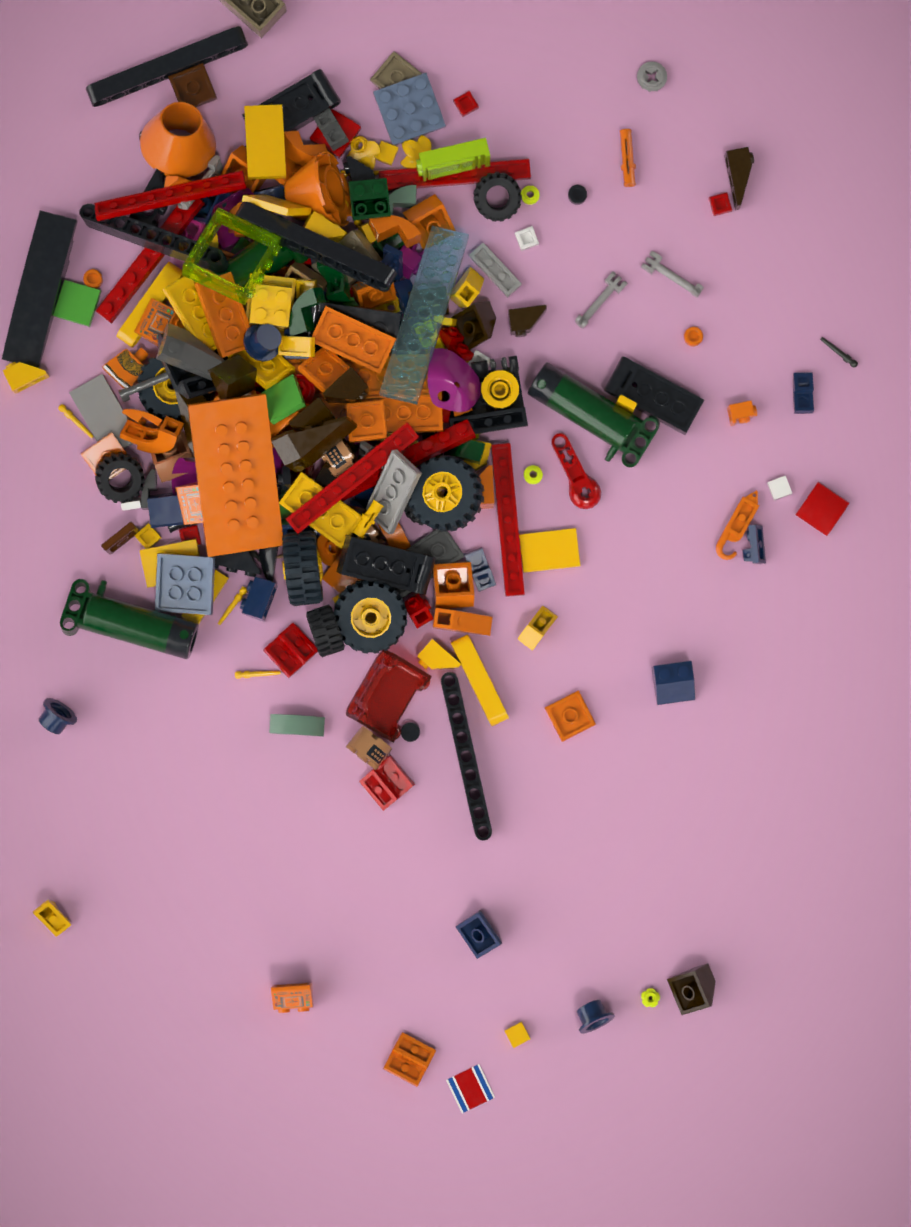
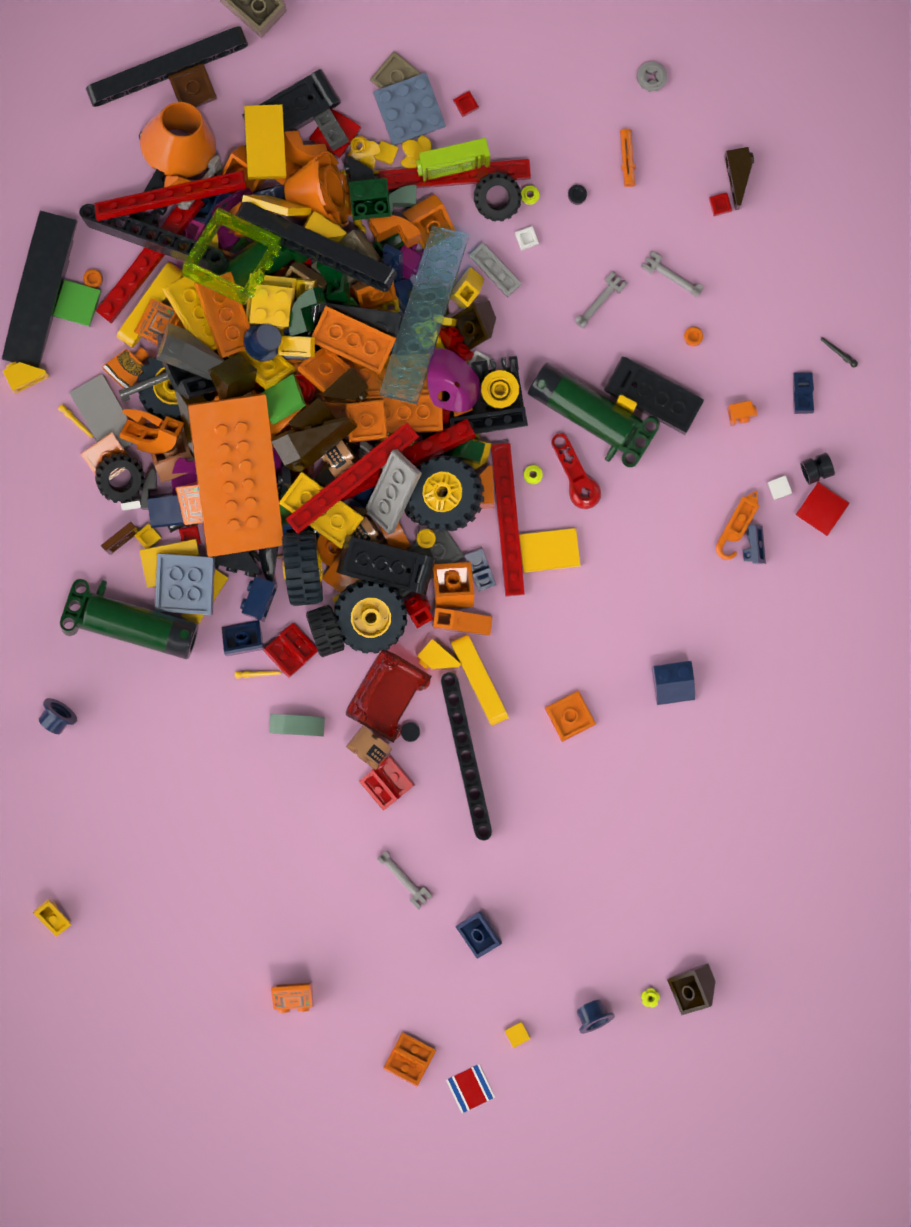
yellow piece [217,586,248,625] -> none
yellow pin [353,500,384,539] -> none
yellow tile [357,223,376,243] -> none
dark brown slope [508,305,547,337] -> none
yellow slope [518,606,558,650] -> none
none -> dark blue slope [222,620,264,656]
none -> light grey hinge [377,851,433,910]
none -> yellow tile [417,529,436,549]
none -> black wheel [800,452,835,485]

